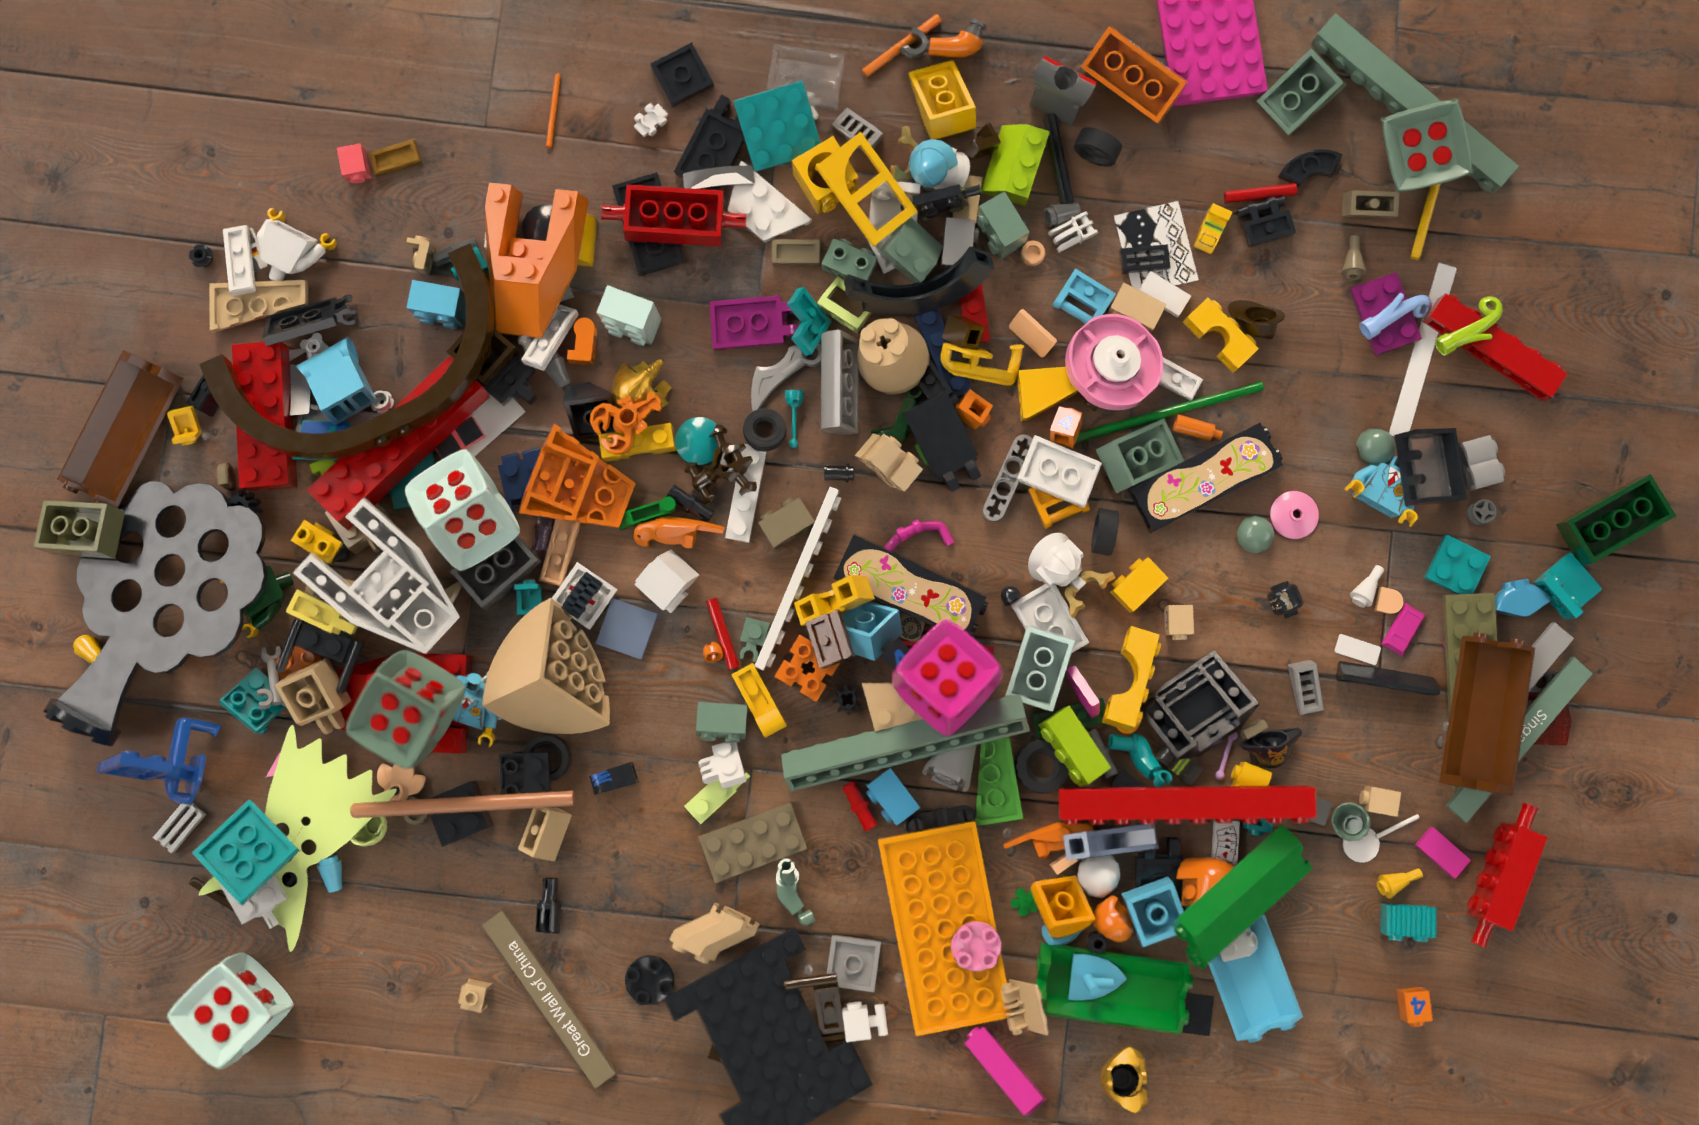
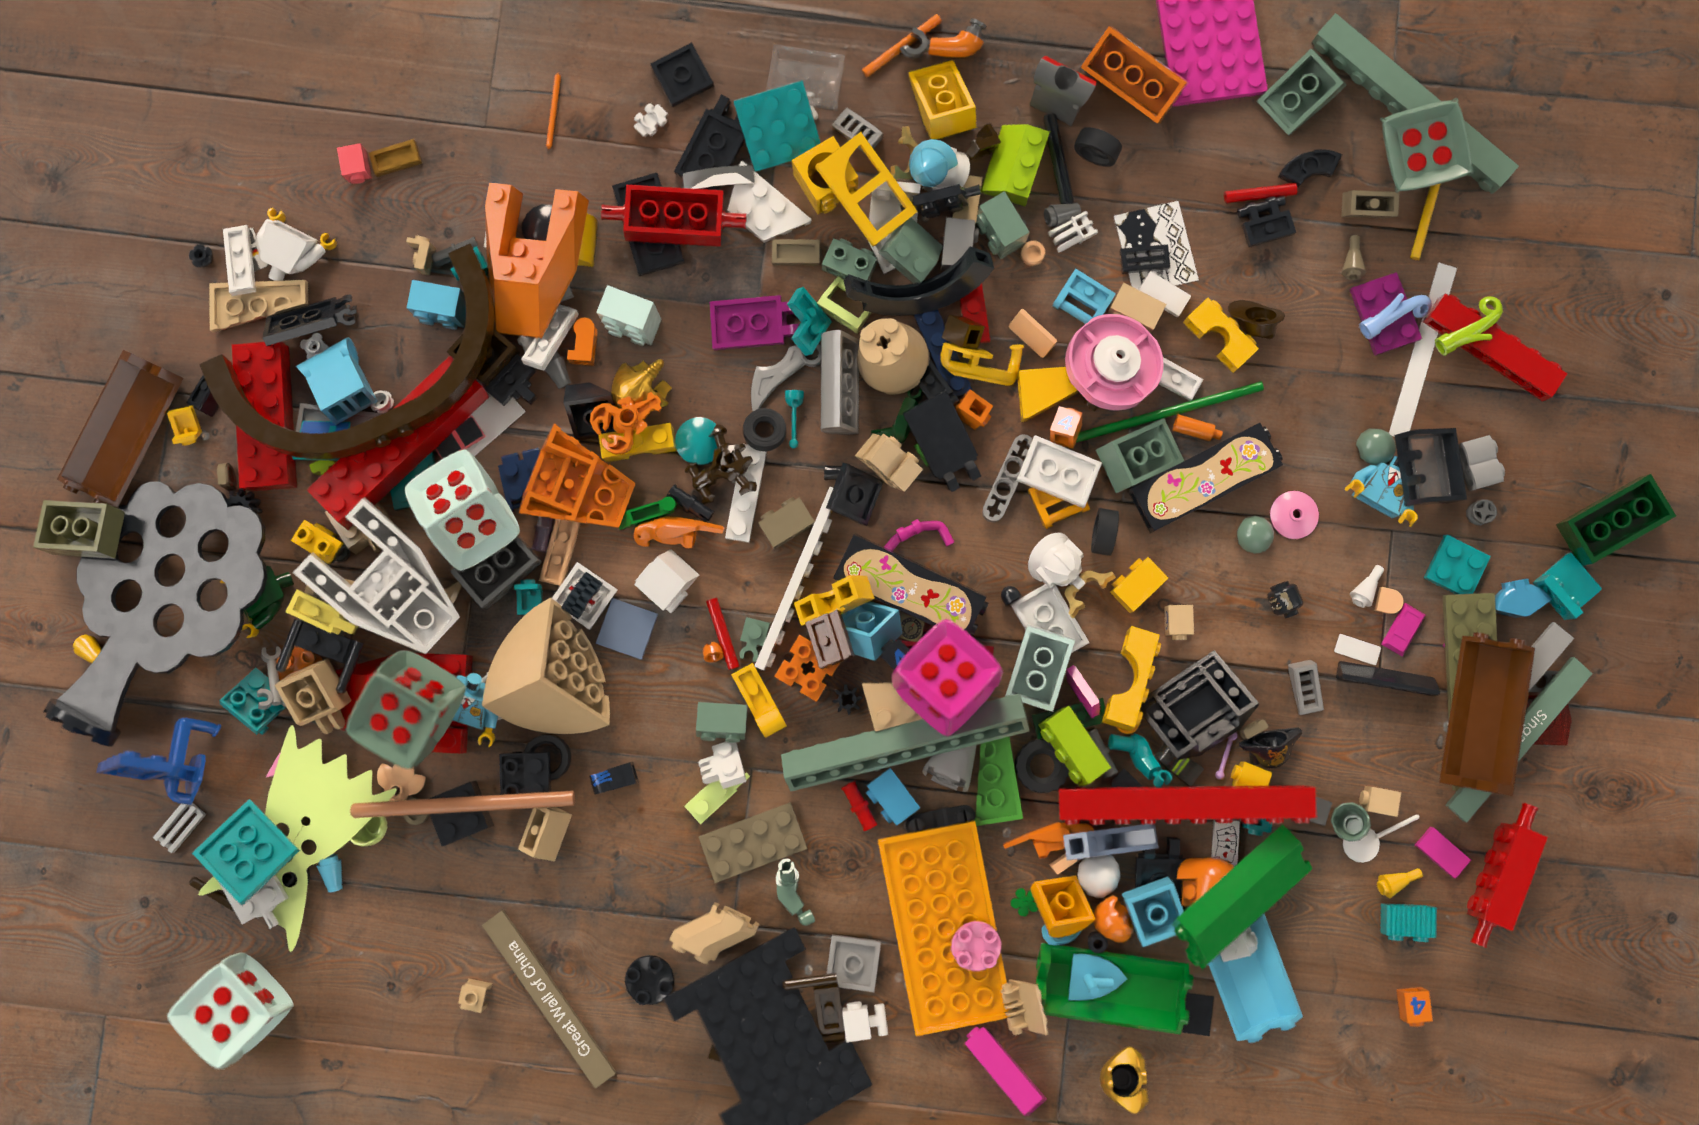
white sticker [289,349,310,416] -> none
black arm [535,878,561,934] -> none
yellow leg [1193,203,1232,255] -> none
none -> black tile [826,463,884,526]

